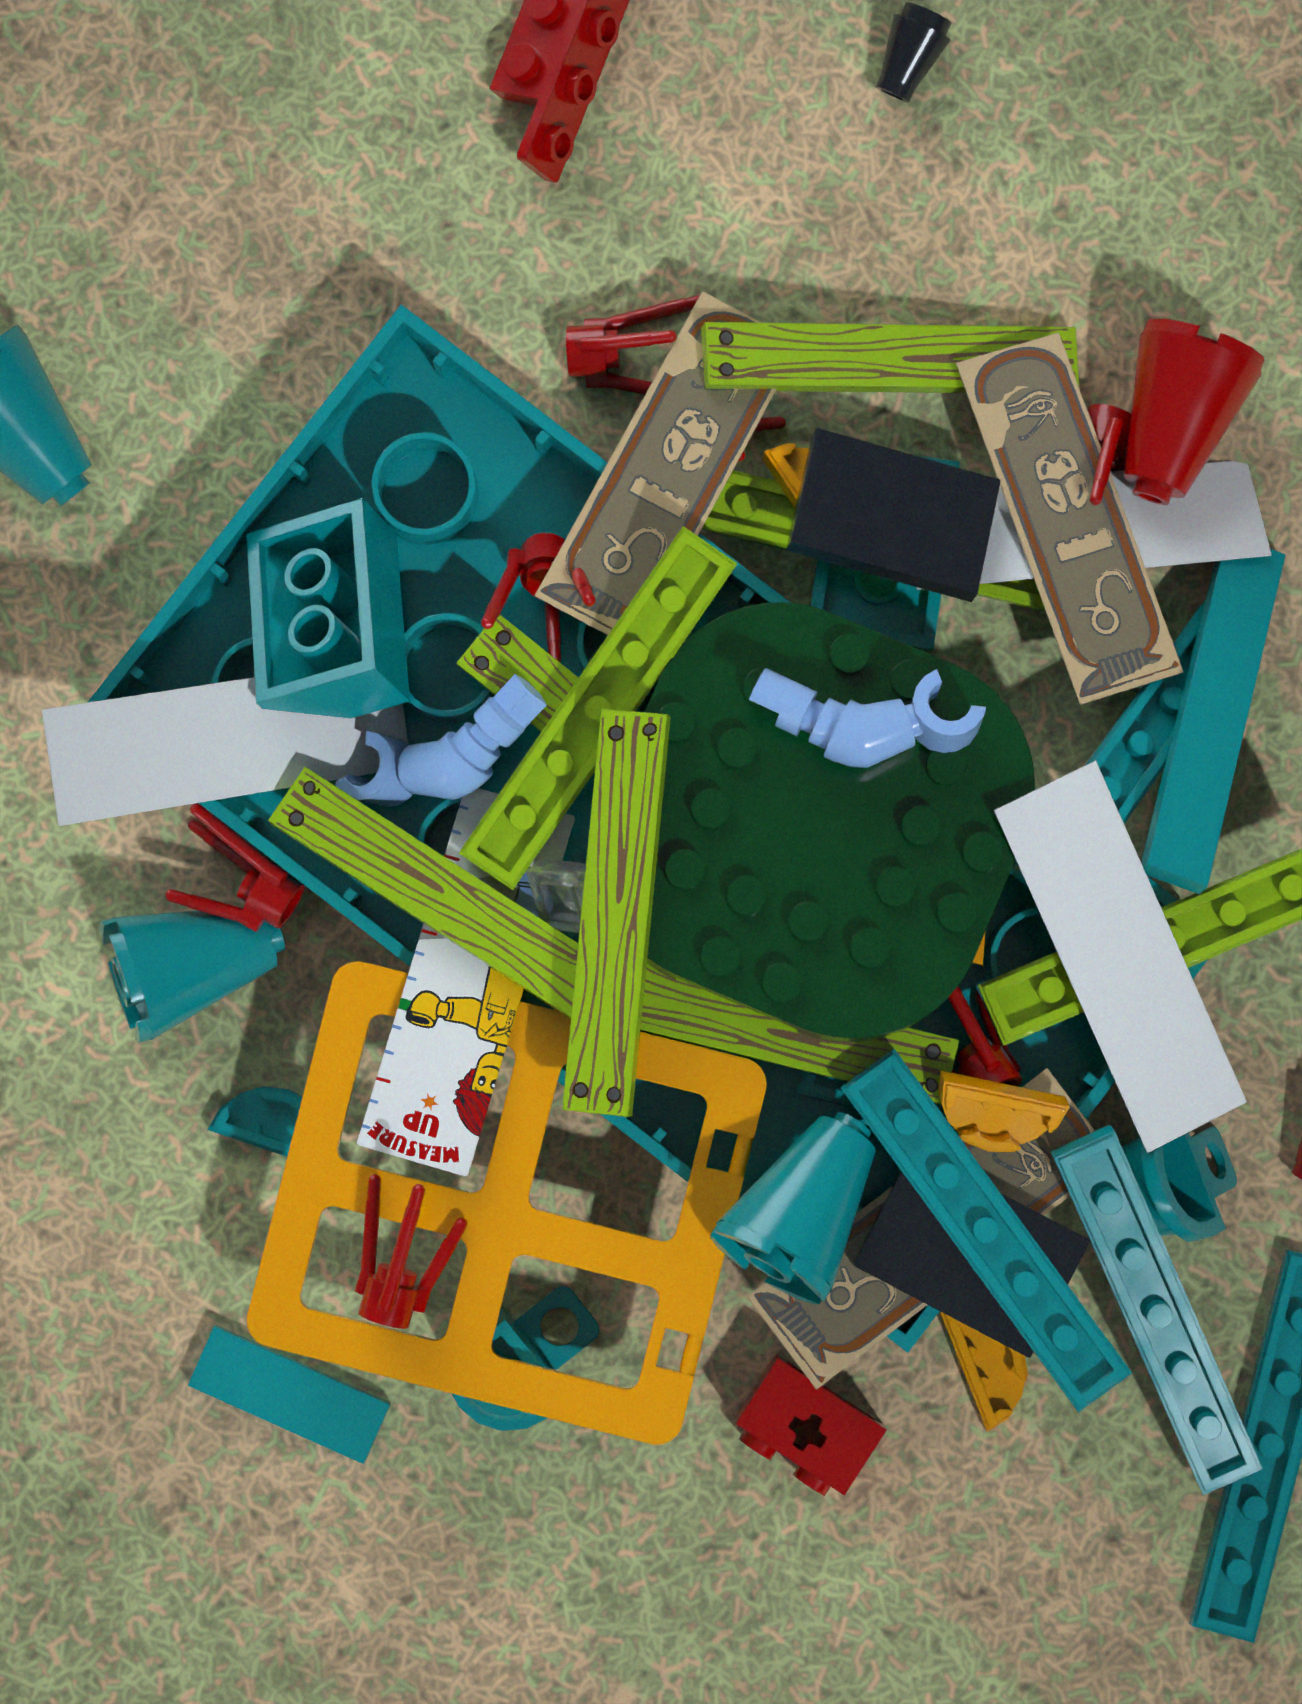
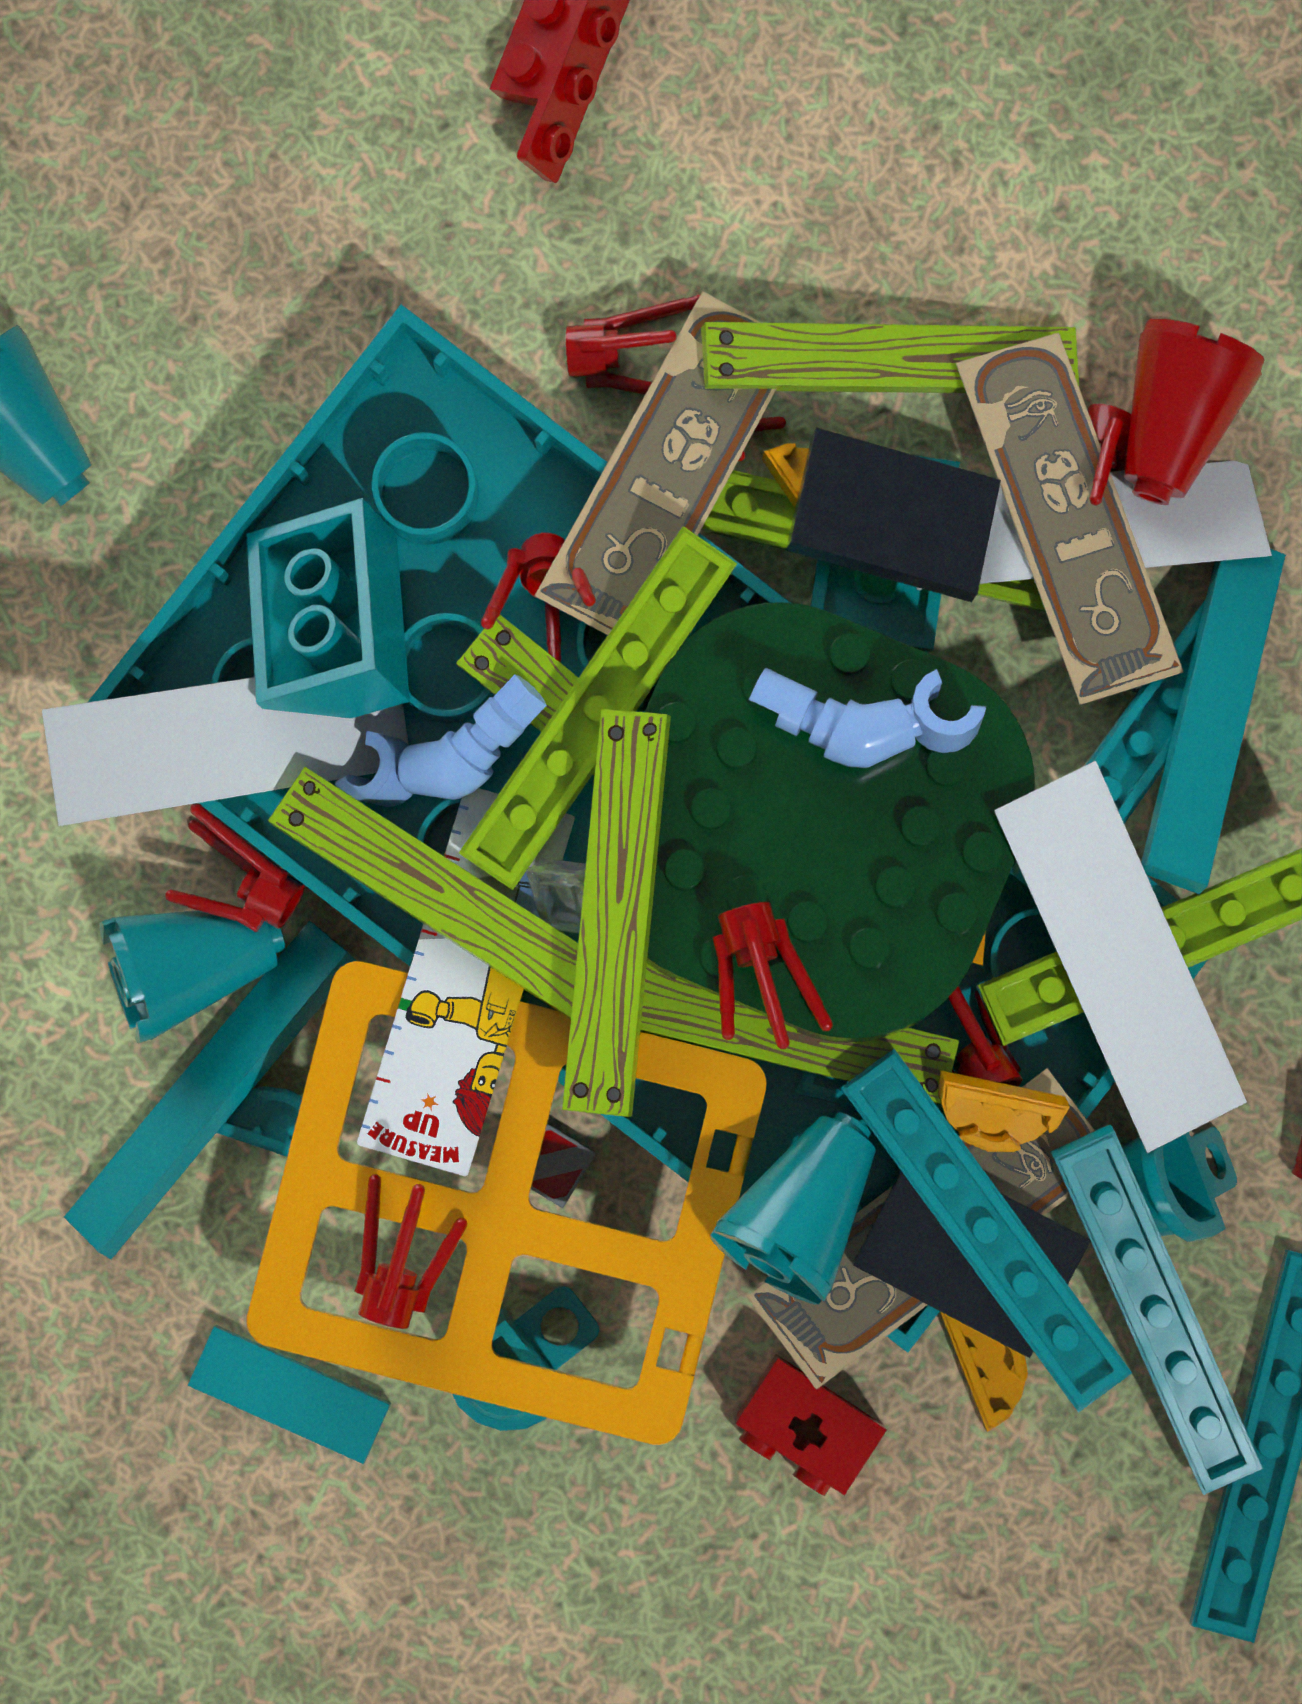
black cone [875,2,952,103] -> none
none -> teal tile [64,920,358,1260]
none -> tile [531,1123,596,1208]
none -> red plant [712,902,833,1049]

